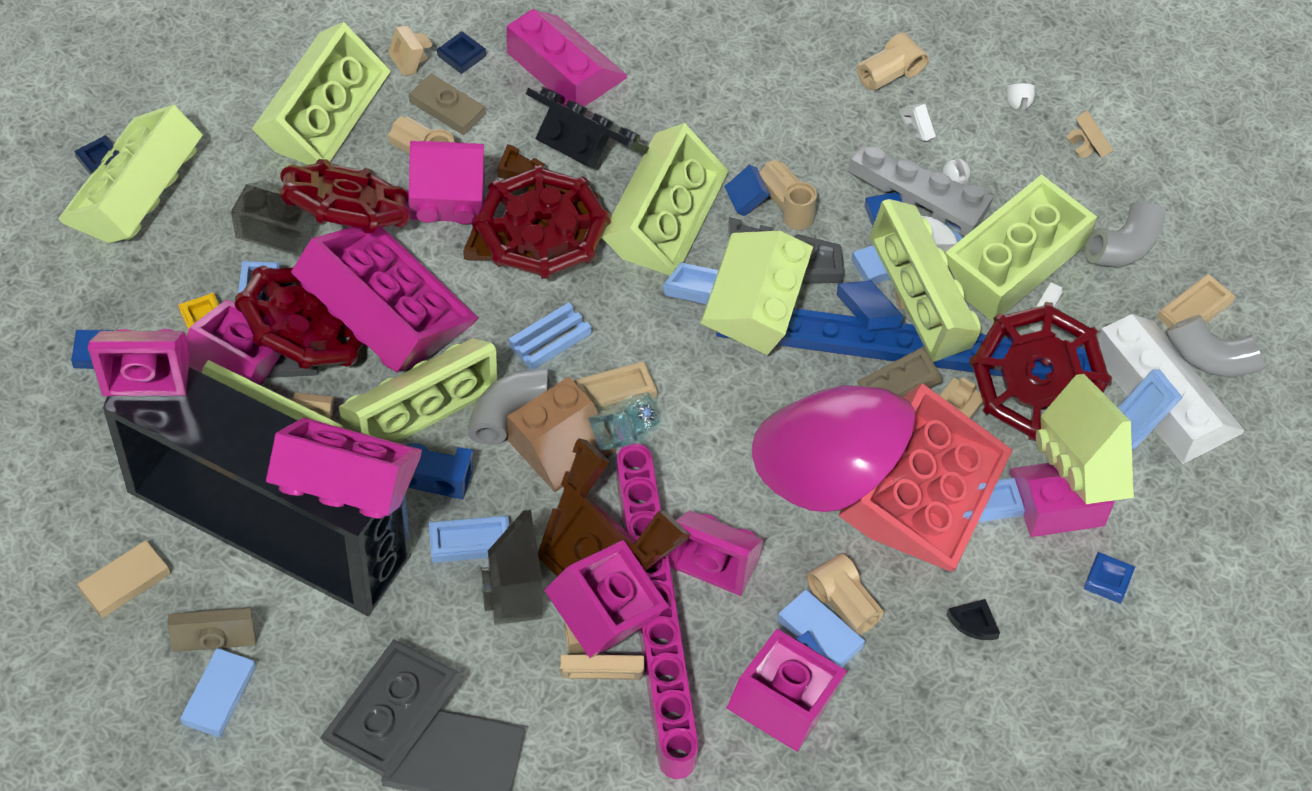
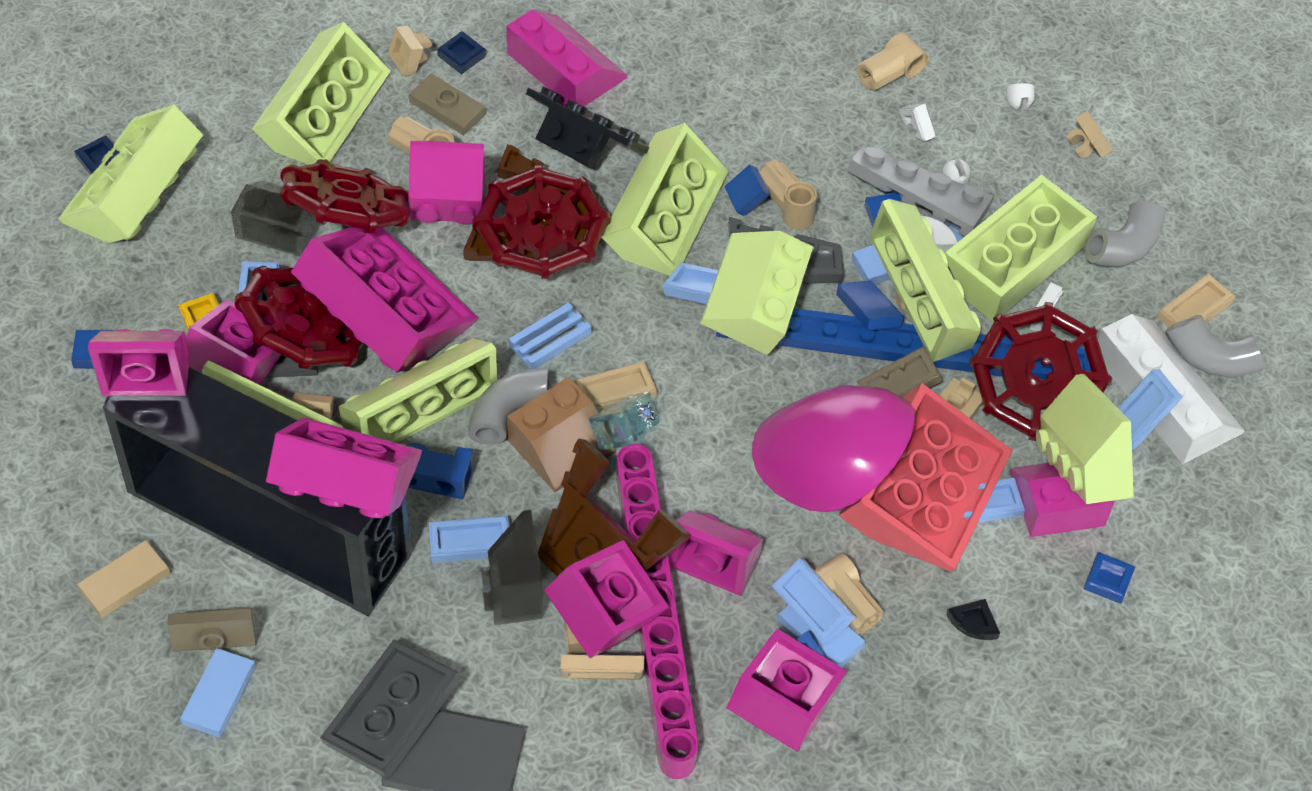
none -> light blue tile [772,558,856,645]

